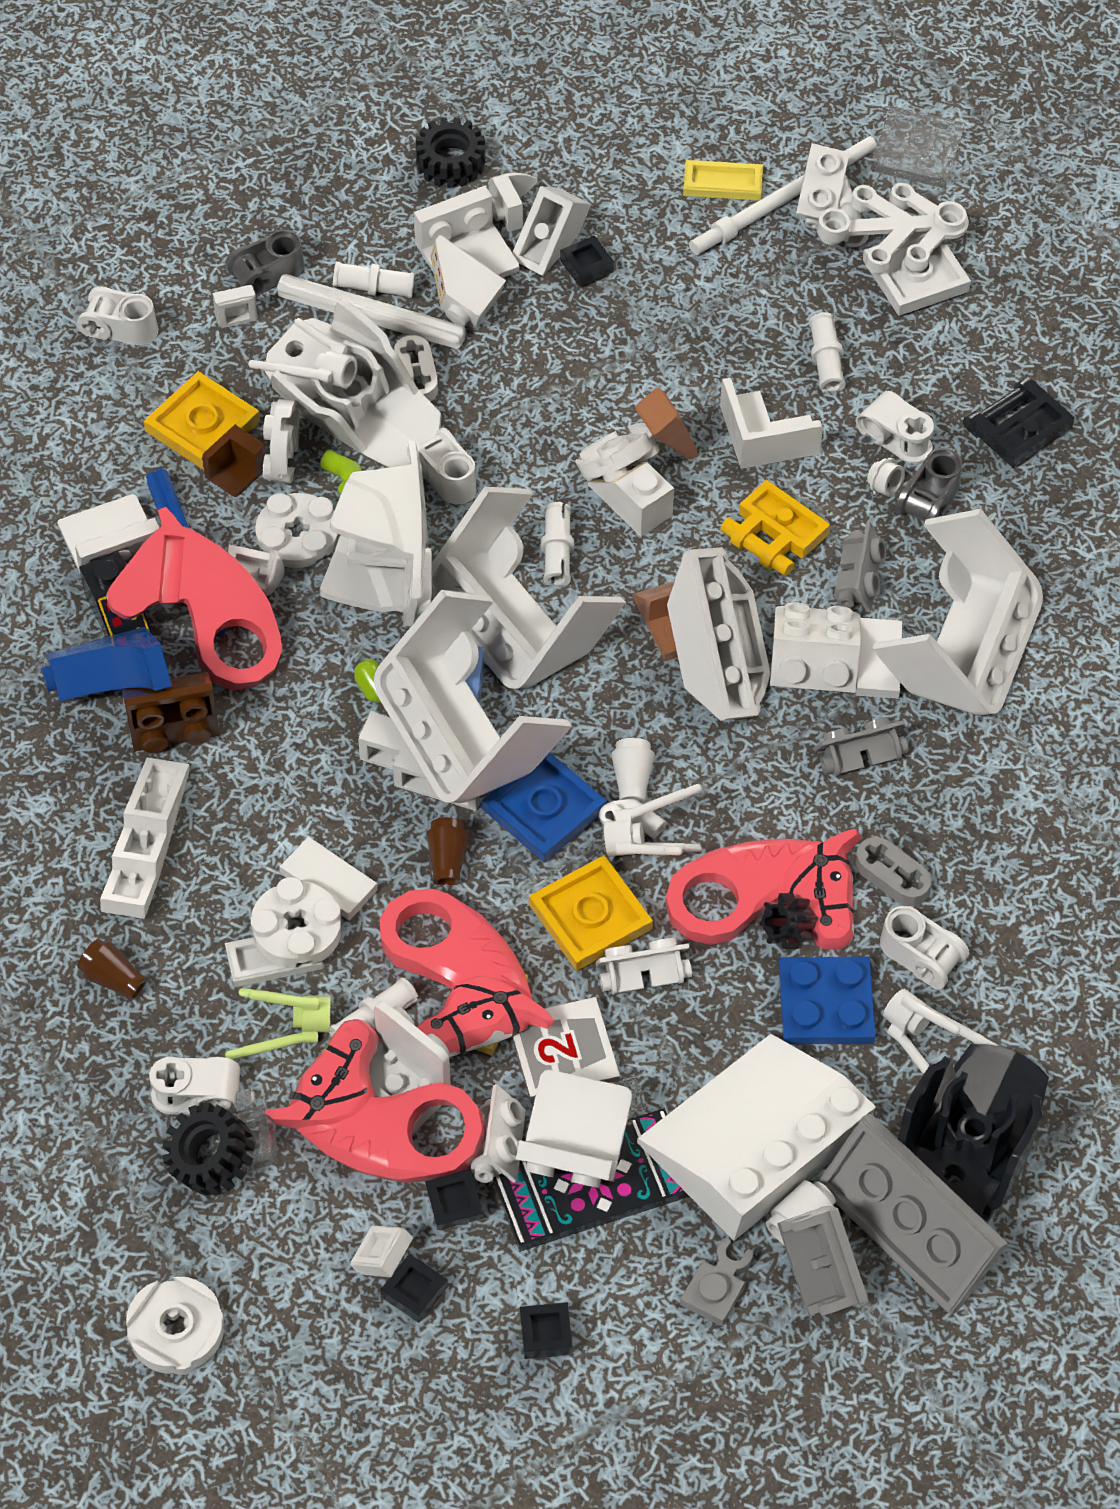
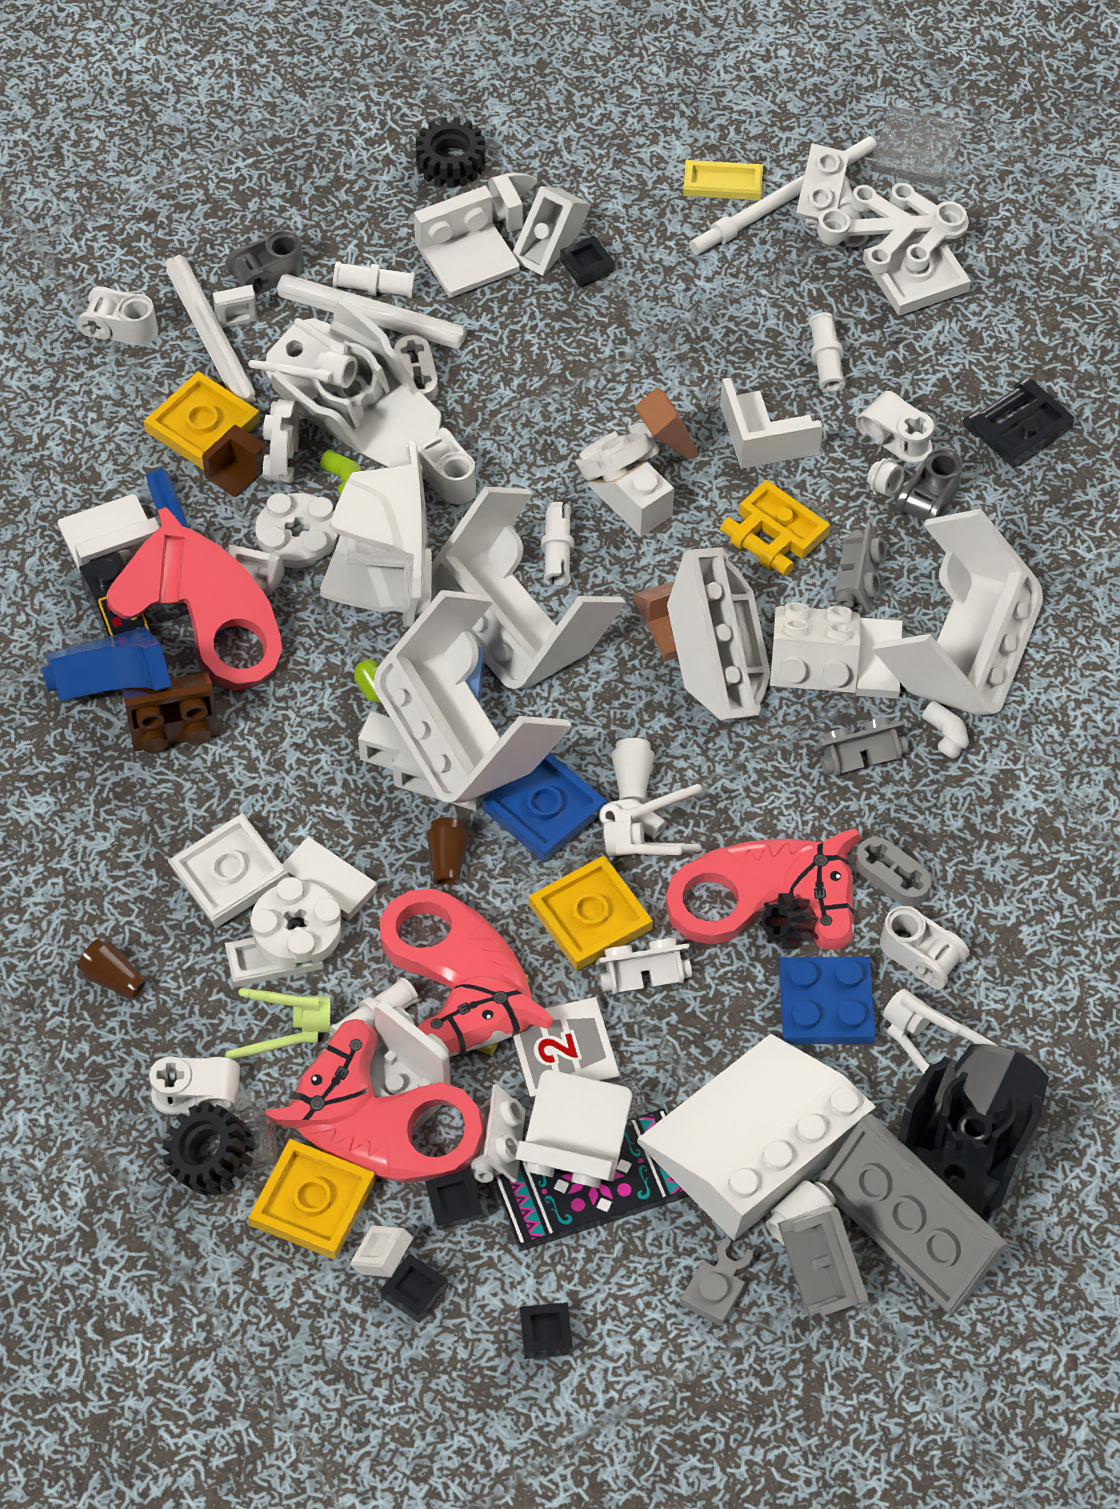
white slope [100,757,189,919] -> none
white plate [126,1277,224,1375] -> none
white slope [430,235,506,329] -> none
none -> white axle [165,255,256,405]
none -> white plate [168,813,290,928]
none -> yellow plate [248,1139,376,1260]
none -> white arm [922,701,969,759]

